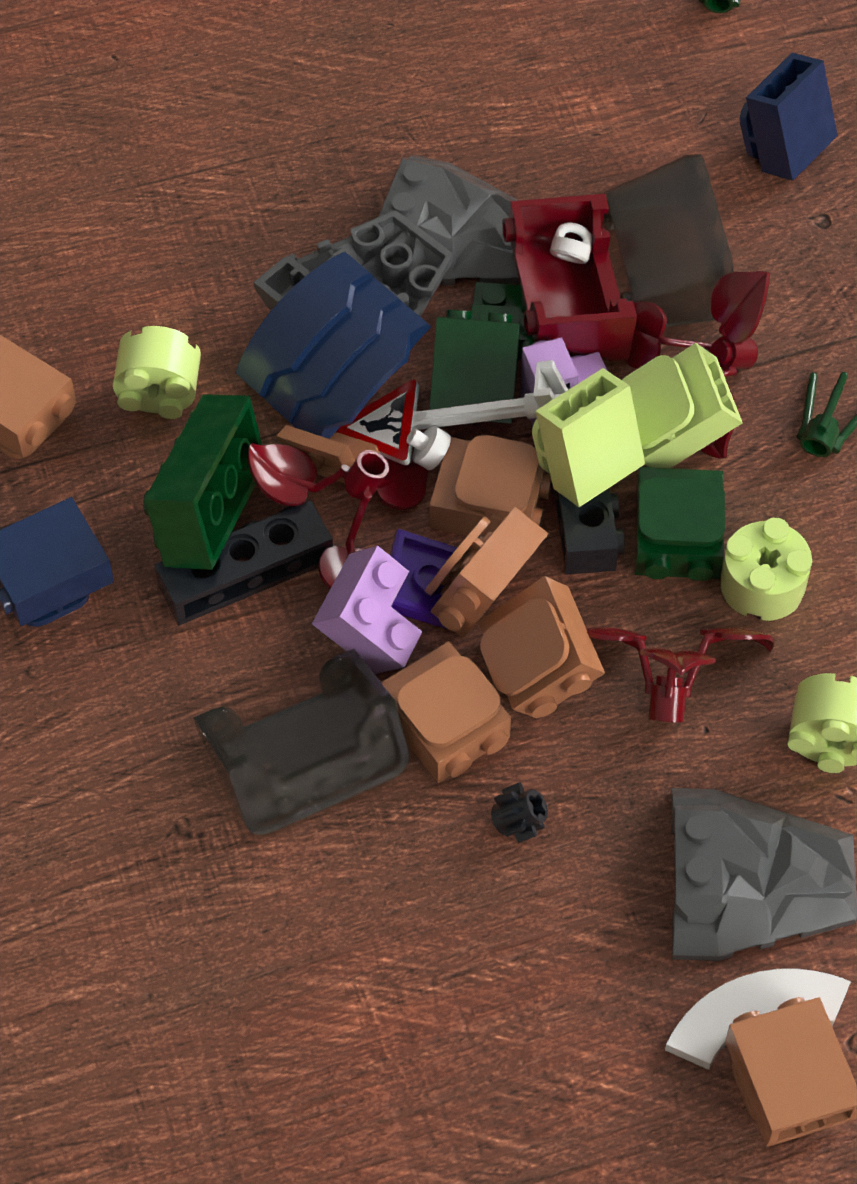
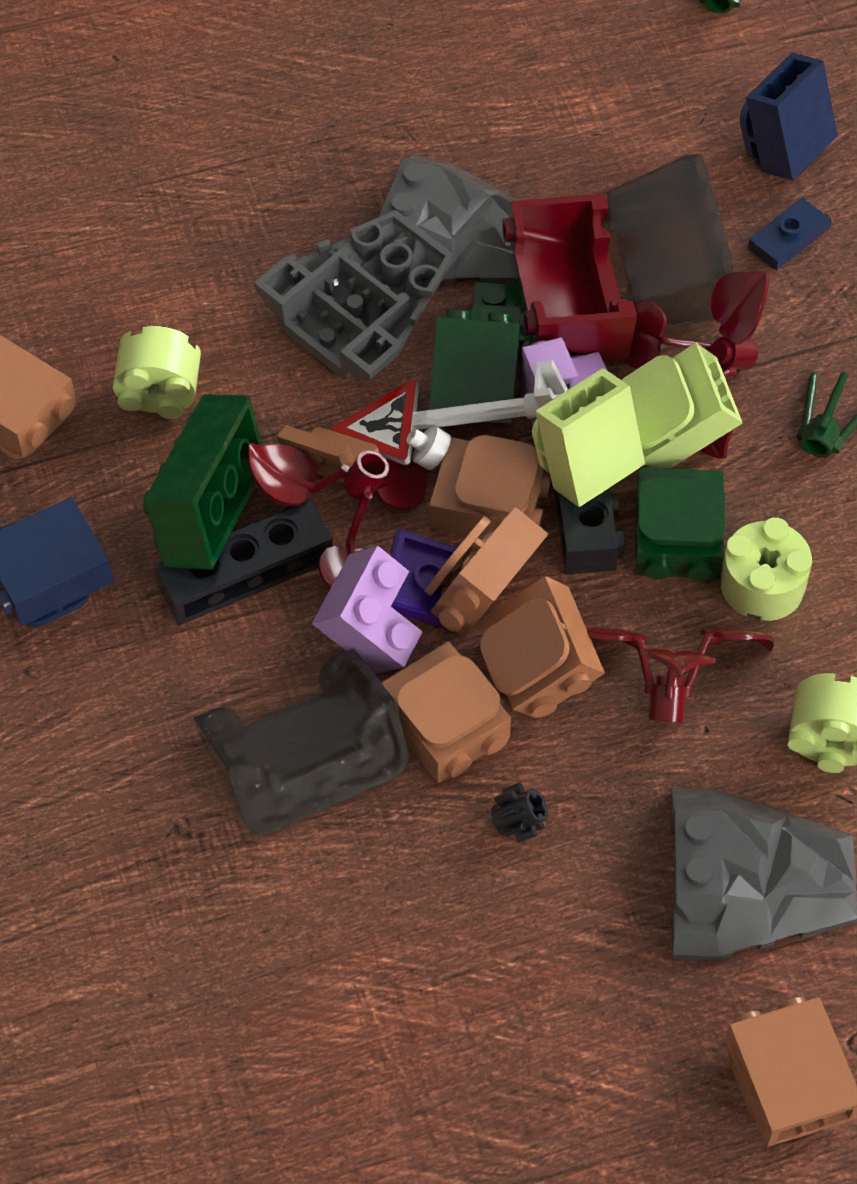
dark blue slope [235,251,431,439] -> none
white tile [550,222,592,264] -> none
white tile [665,969,851,1070] -> none
none -> dark blue plate [748,197,831,270]

